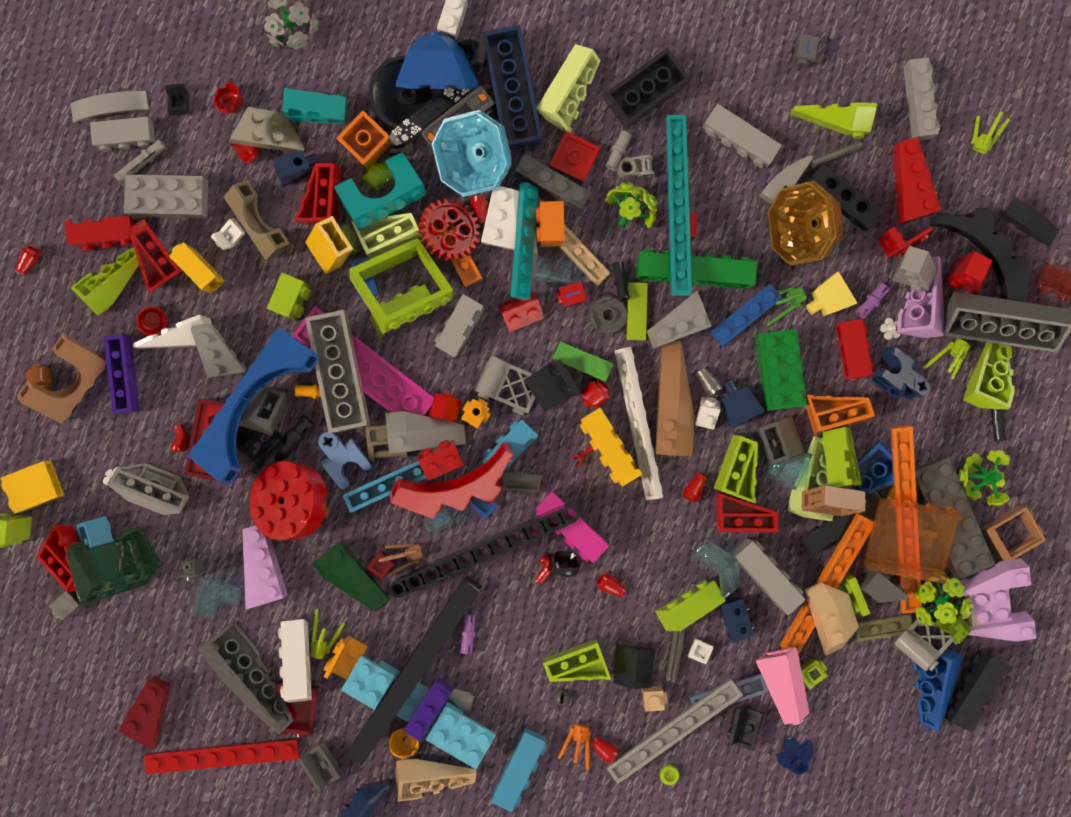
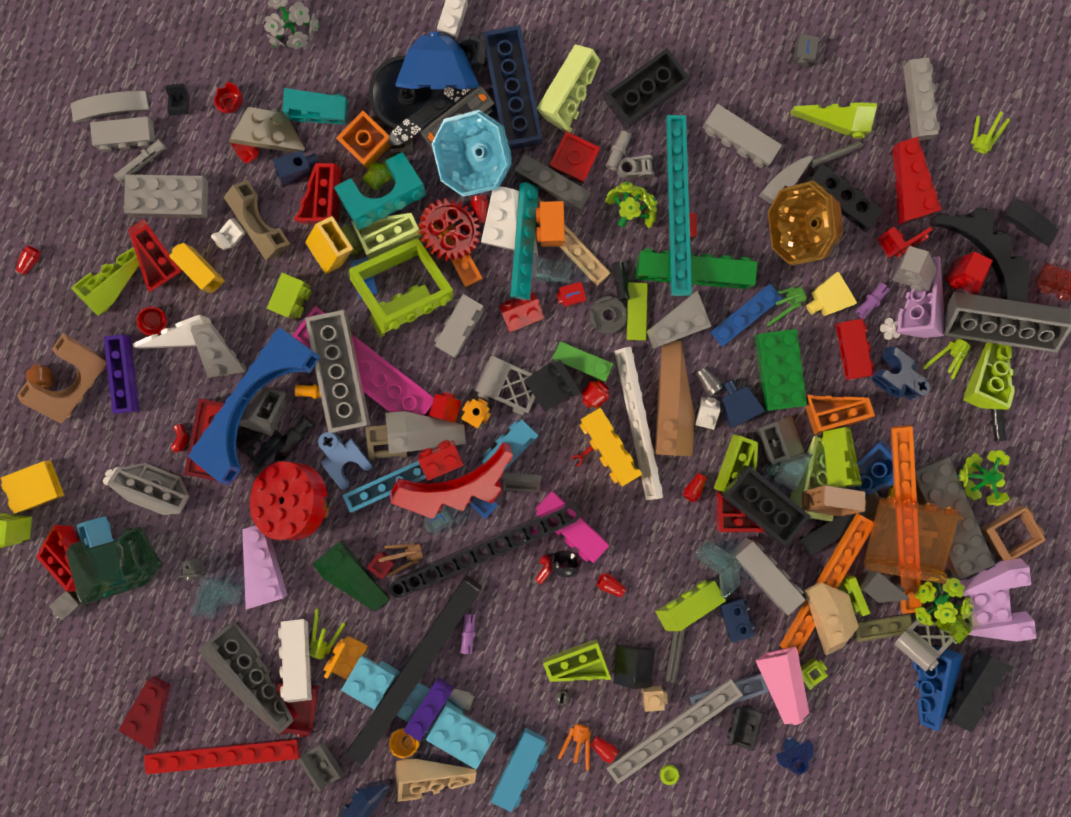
red wedge [64,216,136,252] -> none
white plate [687,638,713,664] -> none
none -> black brick [720,465,810,547]

